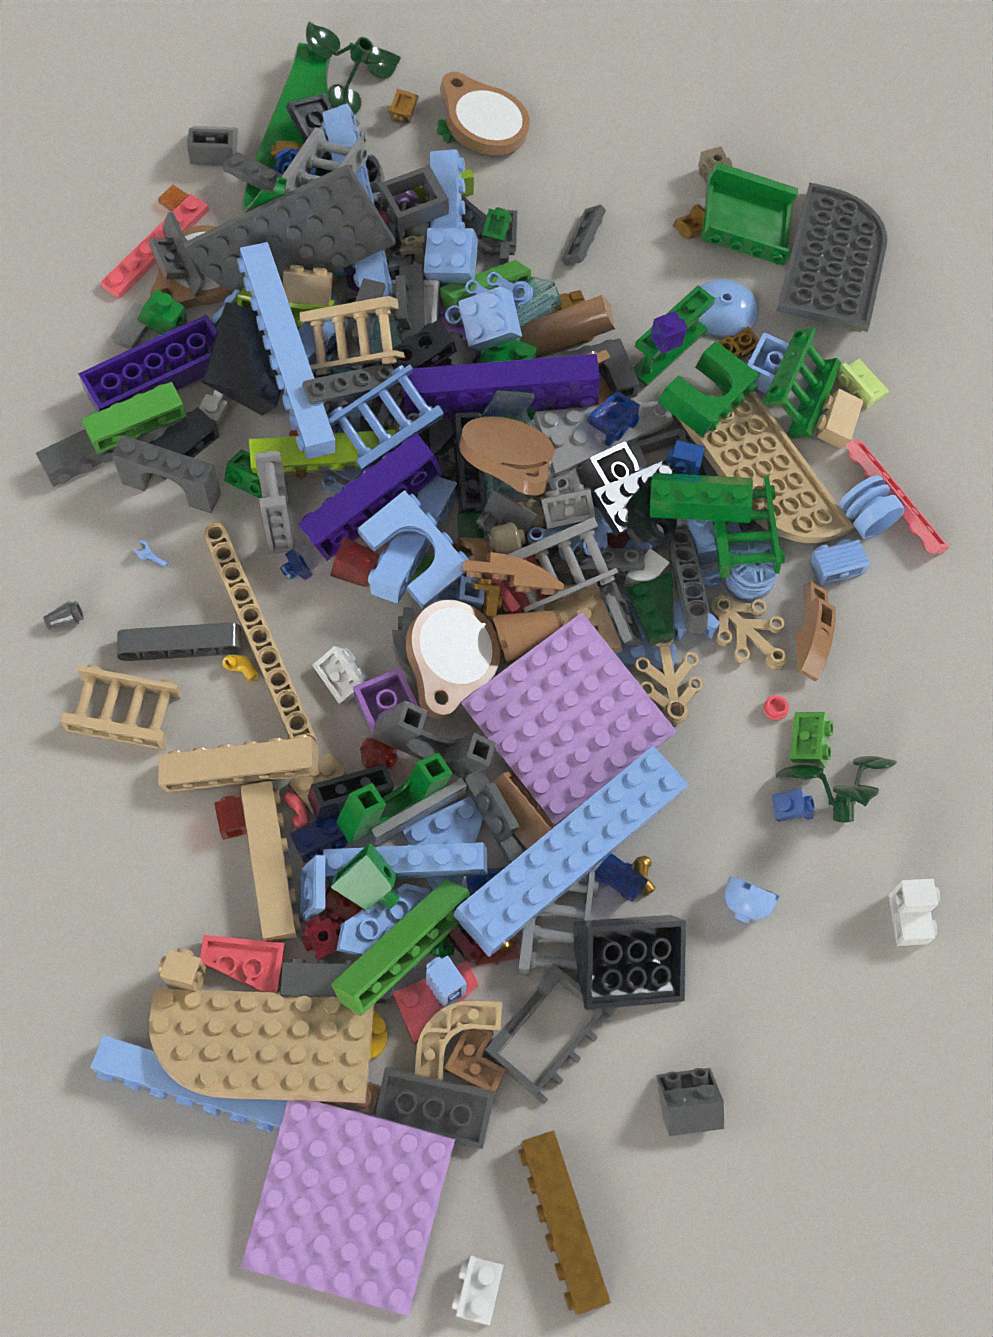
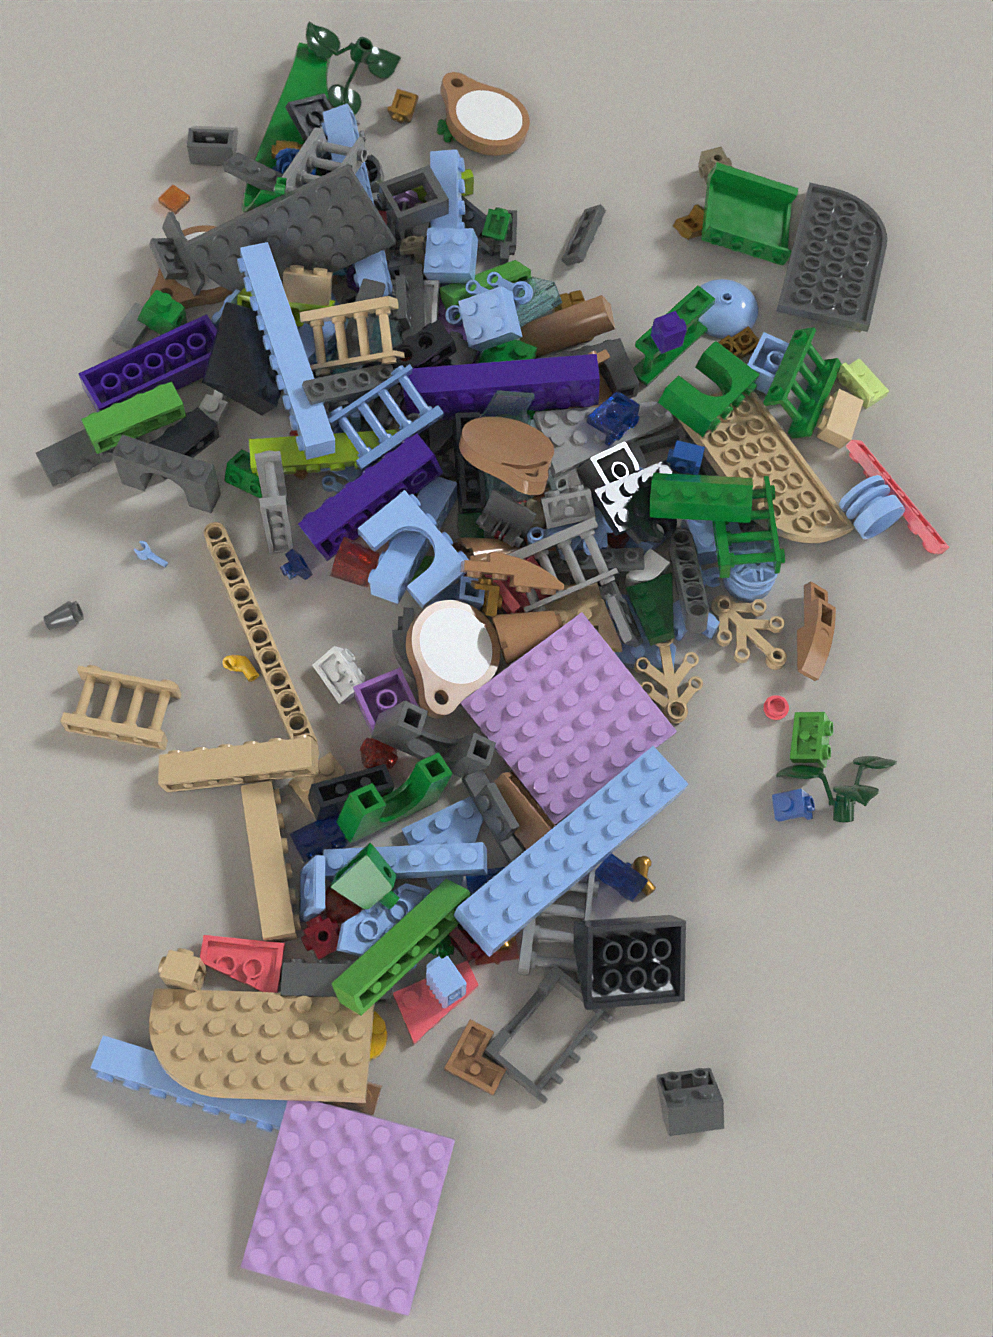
coral plate [101,194,209,299] -> none
dark grey beam [117,623,242,661] -> none
clear red brick [214,796,247,840] -> none
coral arm [283,791,310,830] -> none
light grey tile [371,778,467,846] -> none
dark grey plate [375,1067,495,1149] -> none
tan plate [415,1000,502,1080] -> none
white bracket [452,1255,504,1326] -> none
dark tan head [487,522,525,555] -> none
pearl gold brick [518,1130,611,1315] -> none
light blue cylinder [724,876,780,924] -> none
light blue brick [810,539,869,586] -> none
white brick [889,879,940,946] -> none

